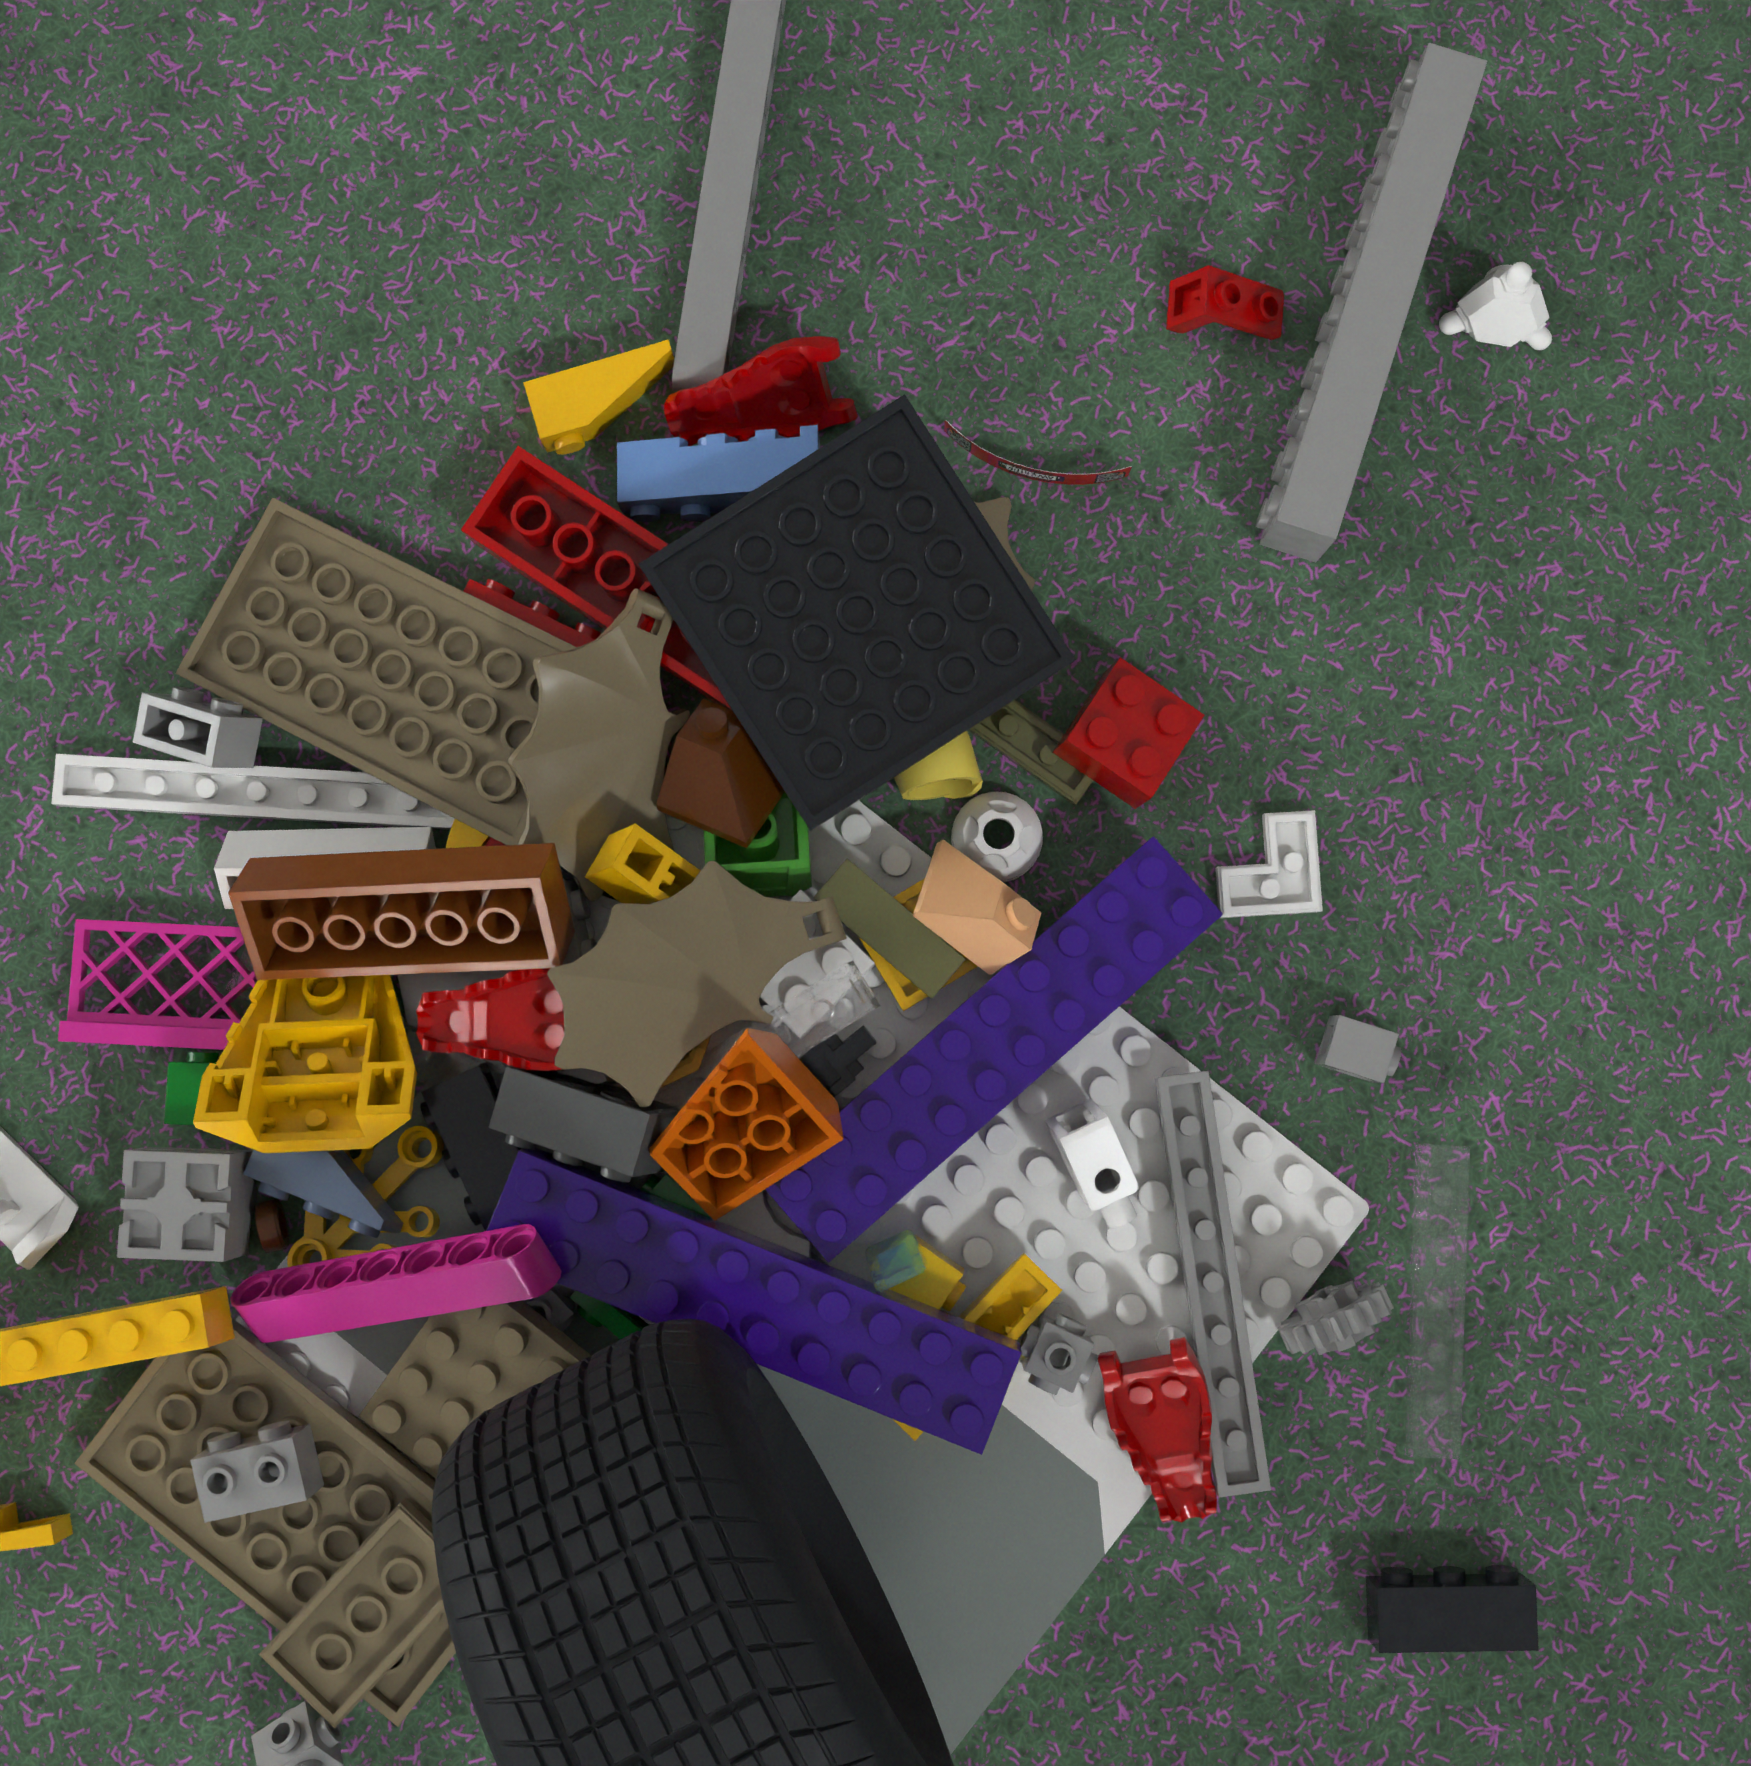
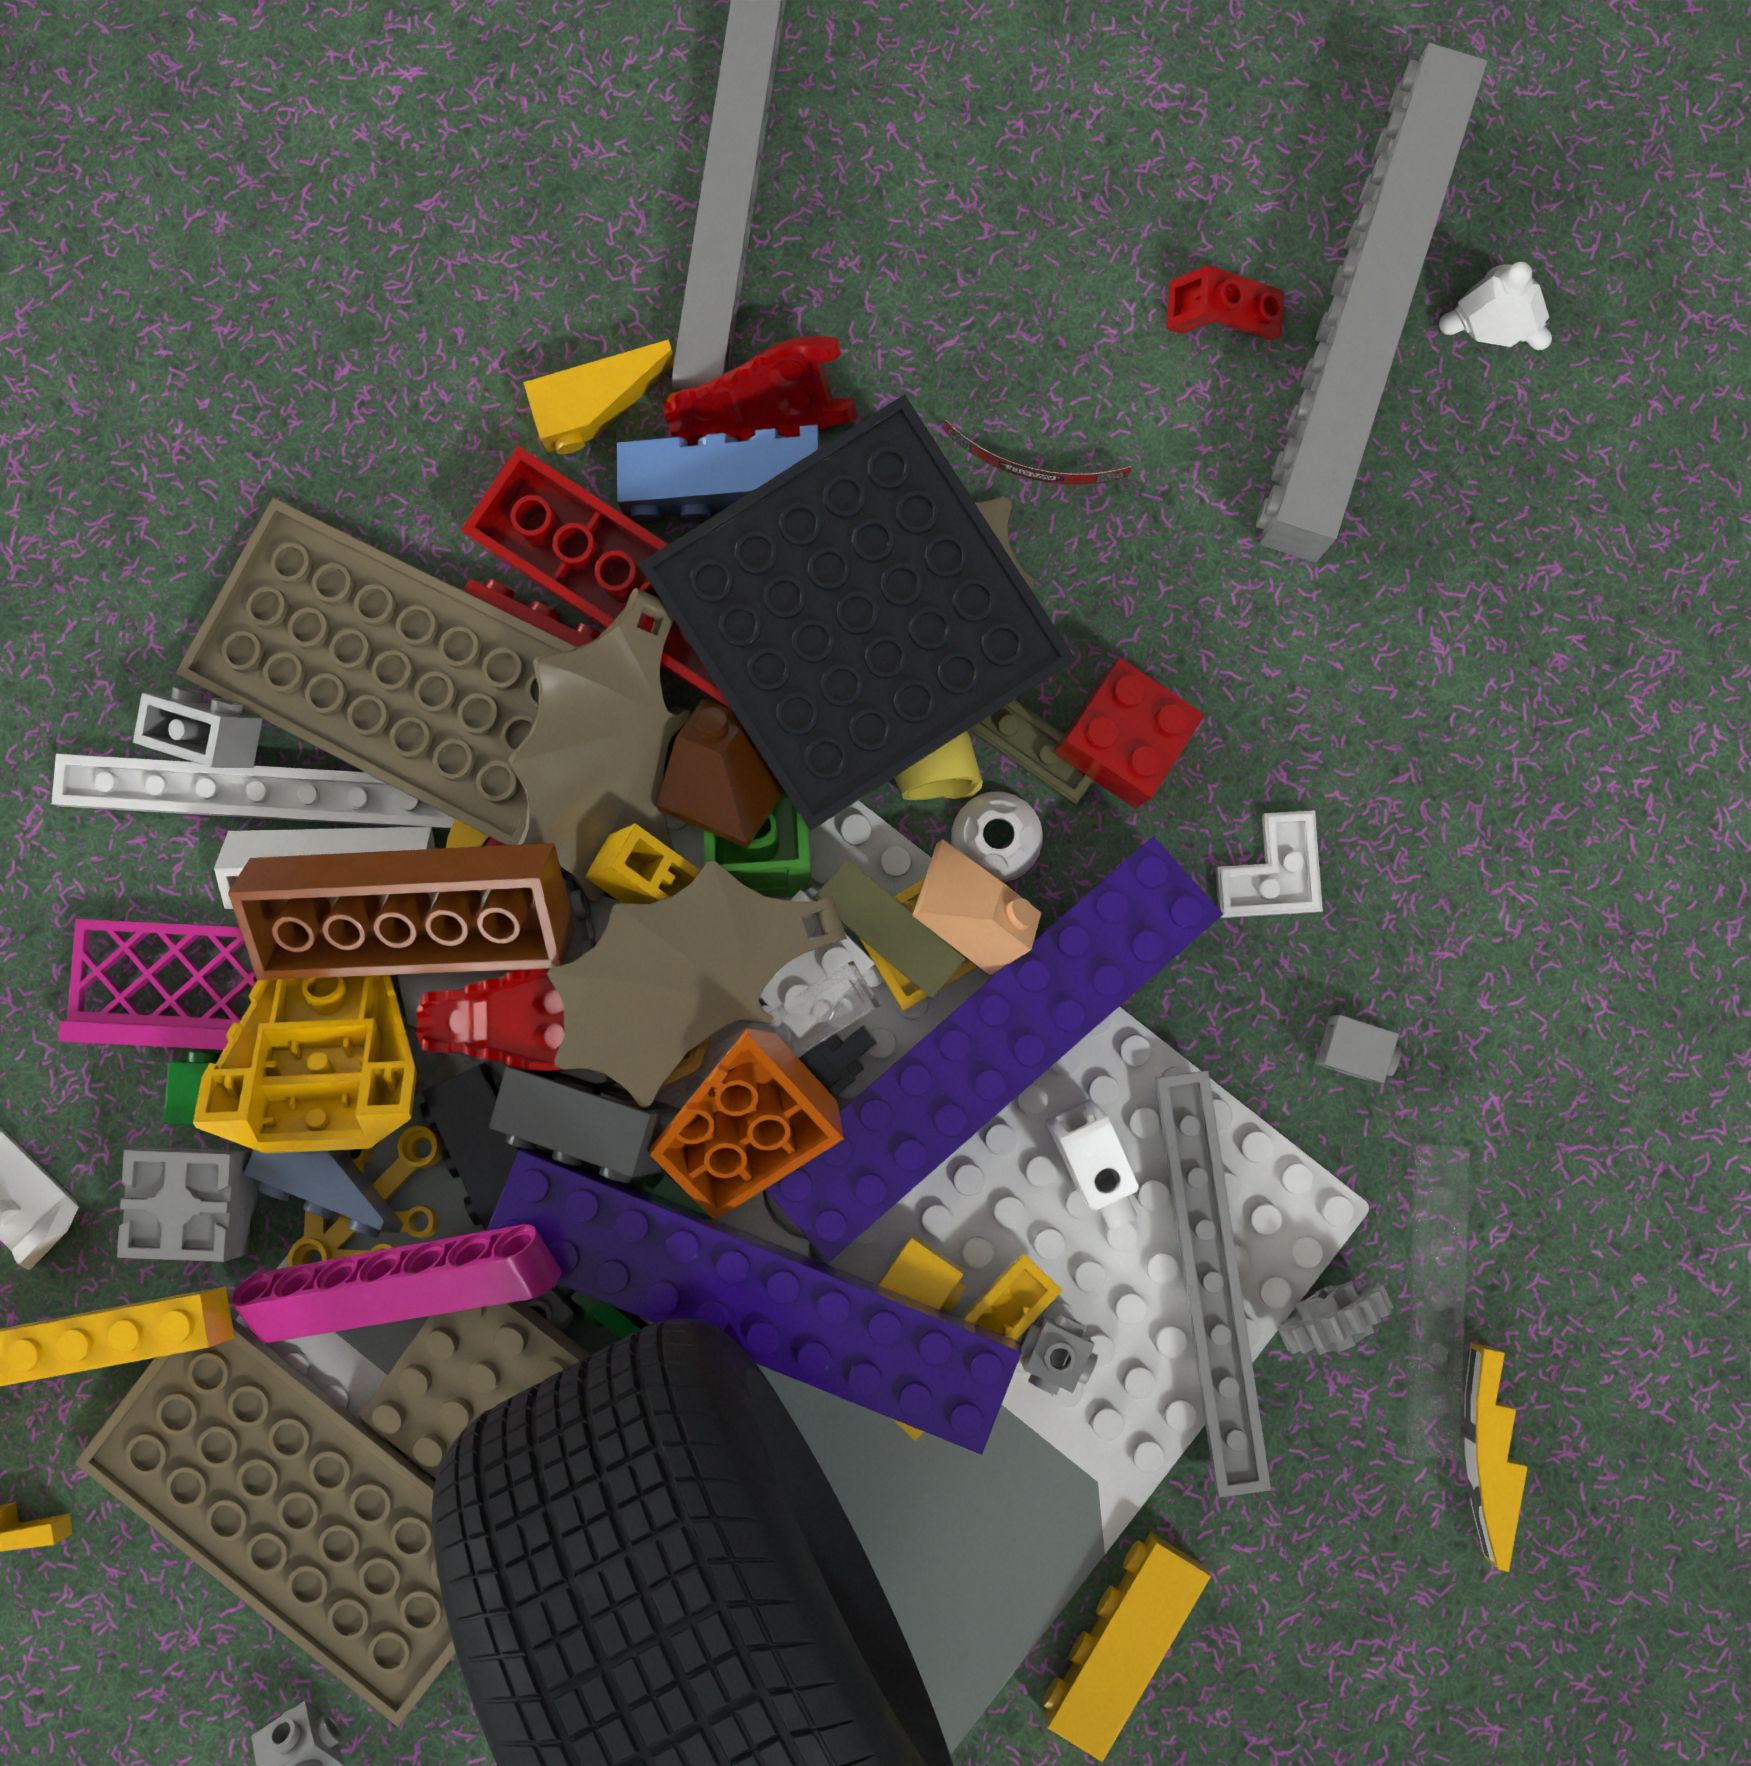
light grey brick [190,1420,324,1523] -> none
reddish brown tile [255,1199,289,1254] -> none
dark tan tile [259,1498,445,1728] -> none
clear light blue slope [865,1230,927,1292] -> none
red animal [1097,1337,1217,1522] -> none
black brick [1366,1565,1539,1653] -> none
none -> yellow brick [1042,1532,1211,1762]
none -> yellow slope [1464,1342,1528,1572]

